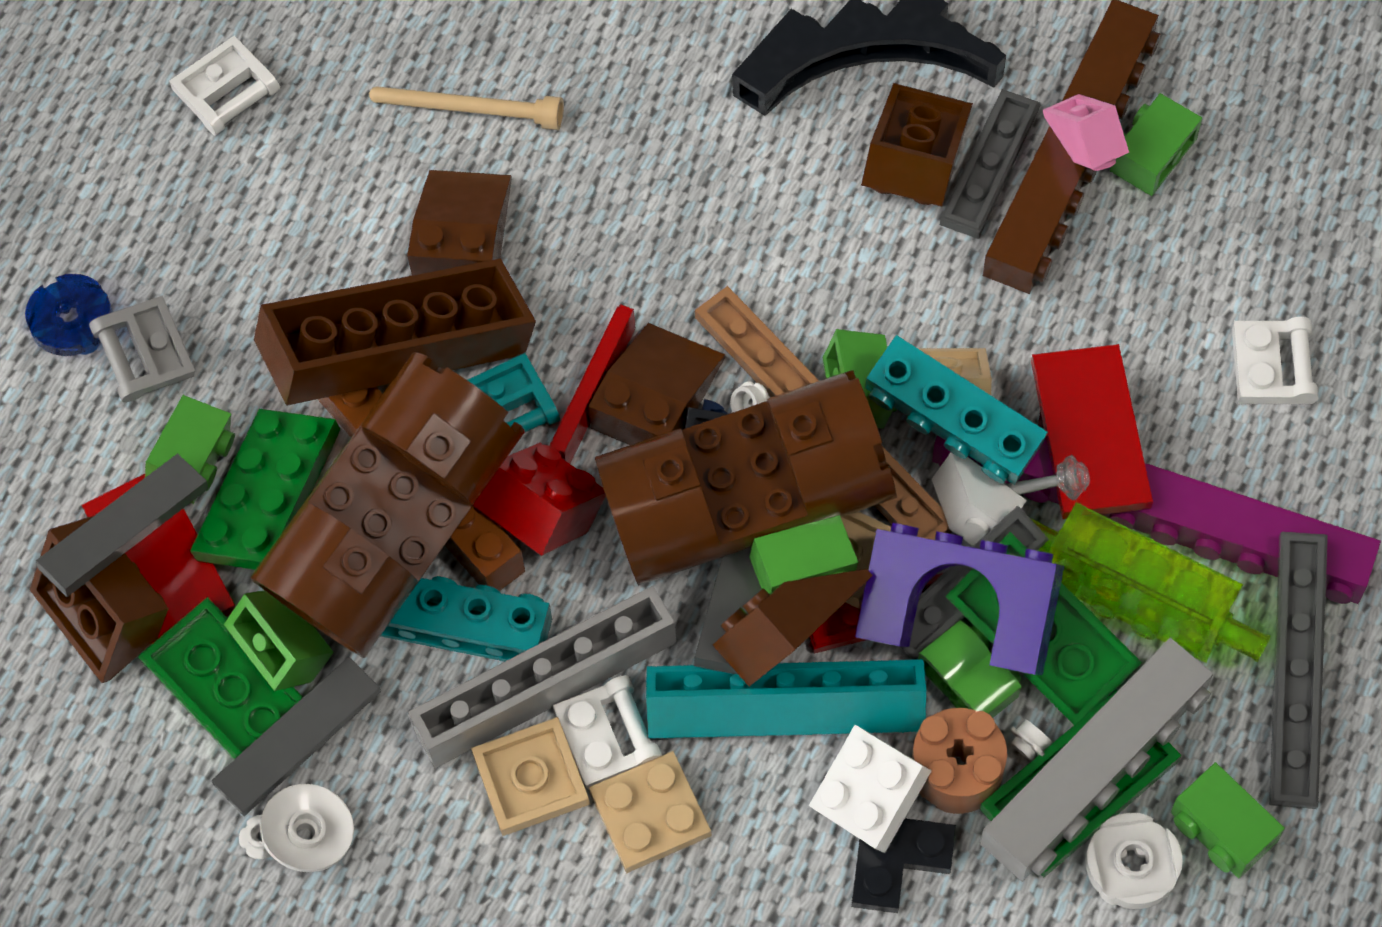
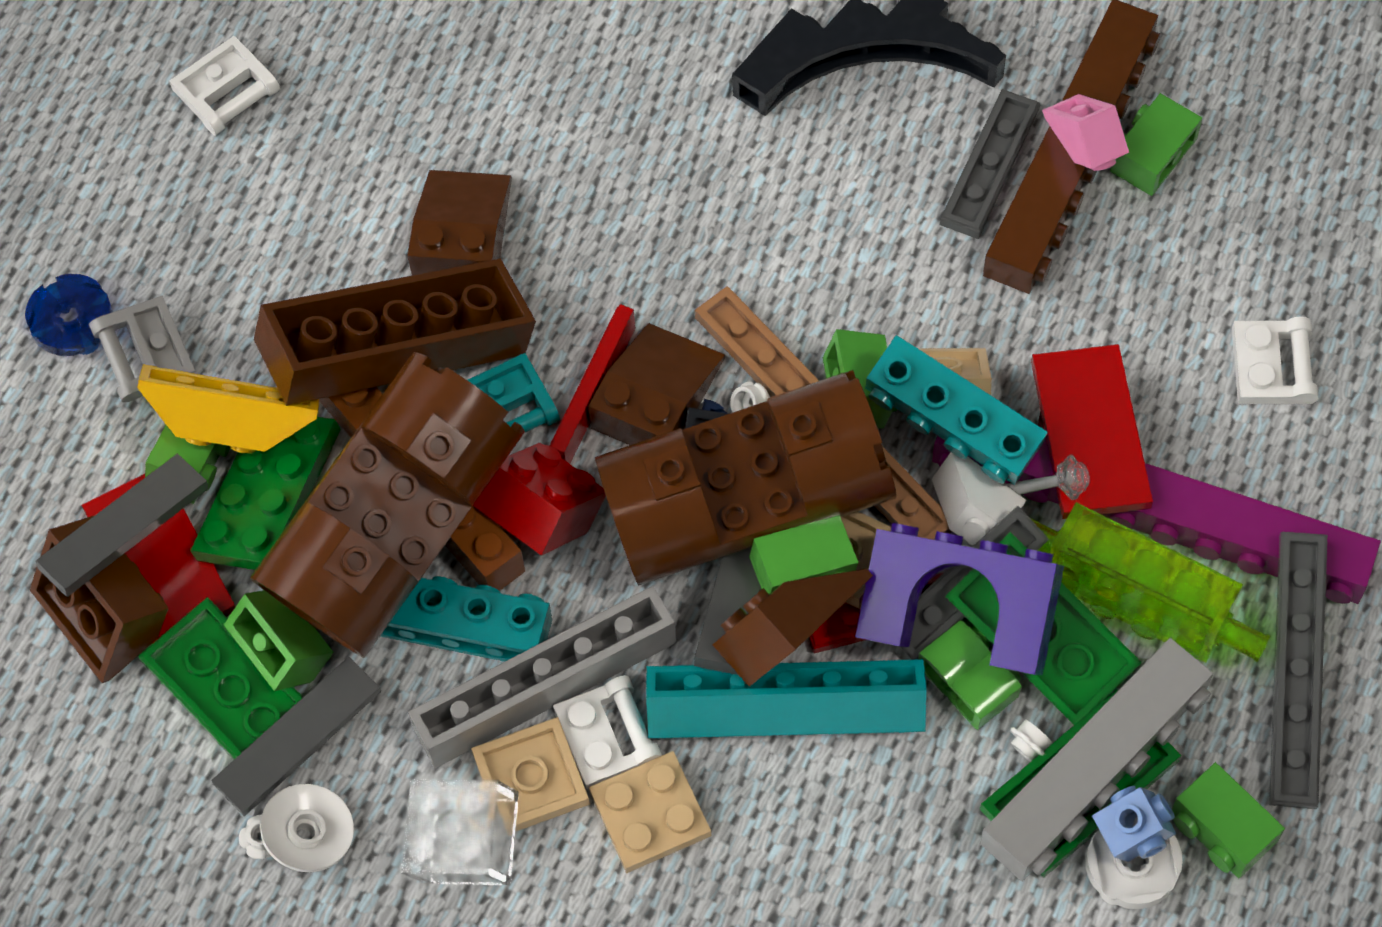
tan piece [369,87,564,130] -> none
white plate [809,725,932,853] -> none
black plate [851,818,956,913] -> none
reddish brown slope [861,83,973,207] -> none
nougat brick [912,708,1007,814] -> none
none -> yellow wedge [137,364,319,453]
none -> clear brick [401,779,519,885]
none -> medium blue brick [1092,786,1176,862]

